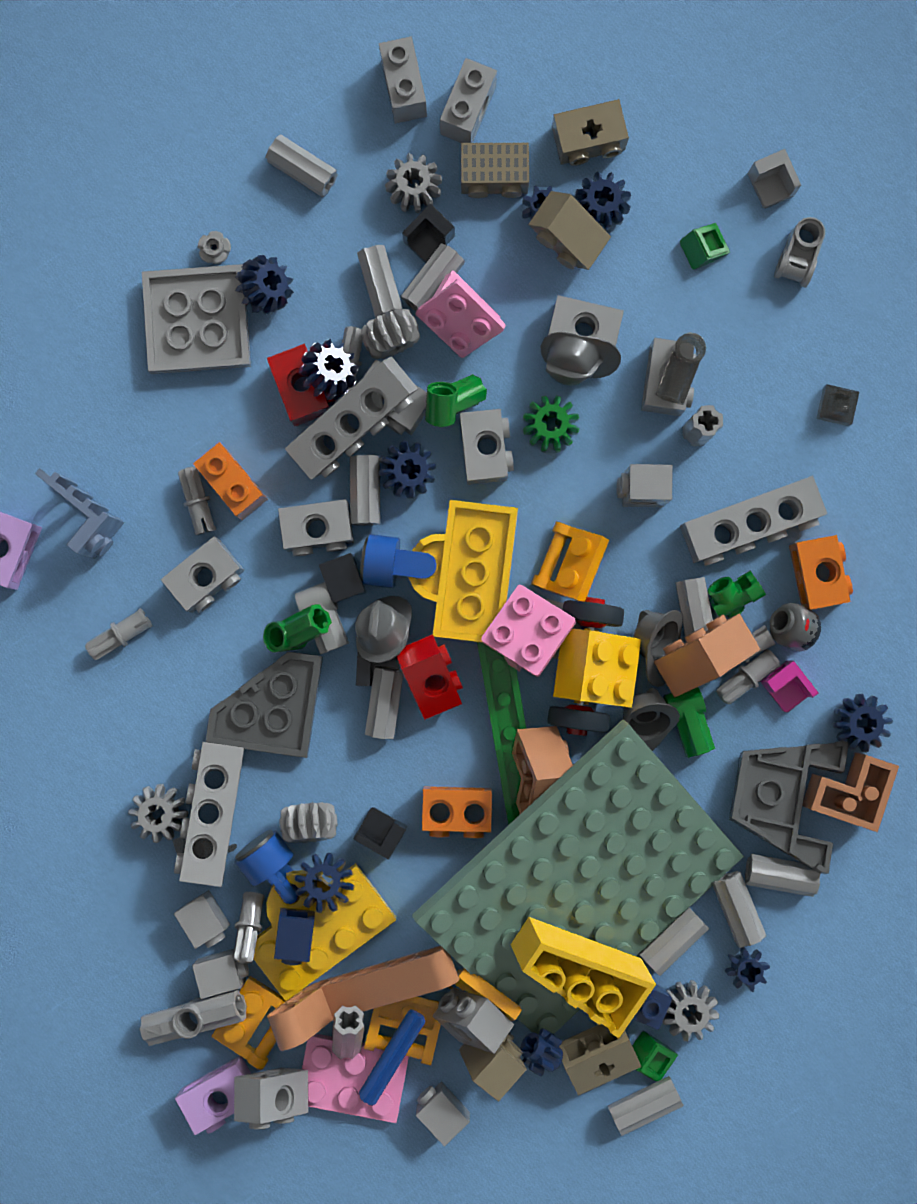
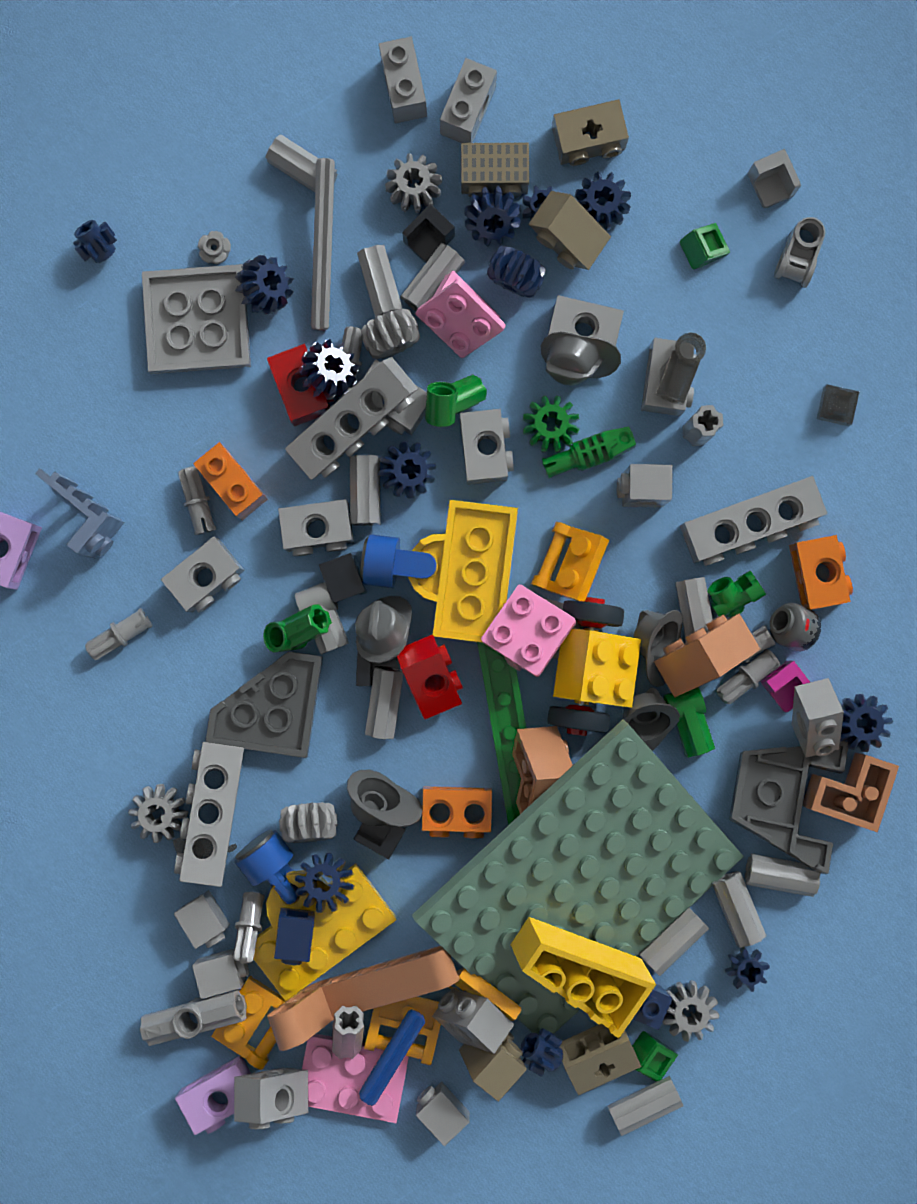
none -> dark blue gear [73,220,117,263]
none -> light grey axle [311,158,335,330]
none -> dark grey piece [347,769,422,827]
none -> dark blue gear [464,186,521,247]
none -> dark blue gear [487,246,546,298]
none -> green hinge [542,426,636,479]
none -> light grey brick [792,678,844,758]

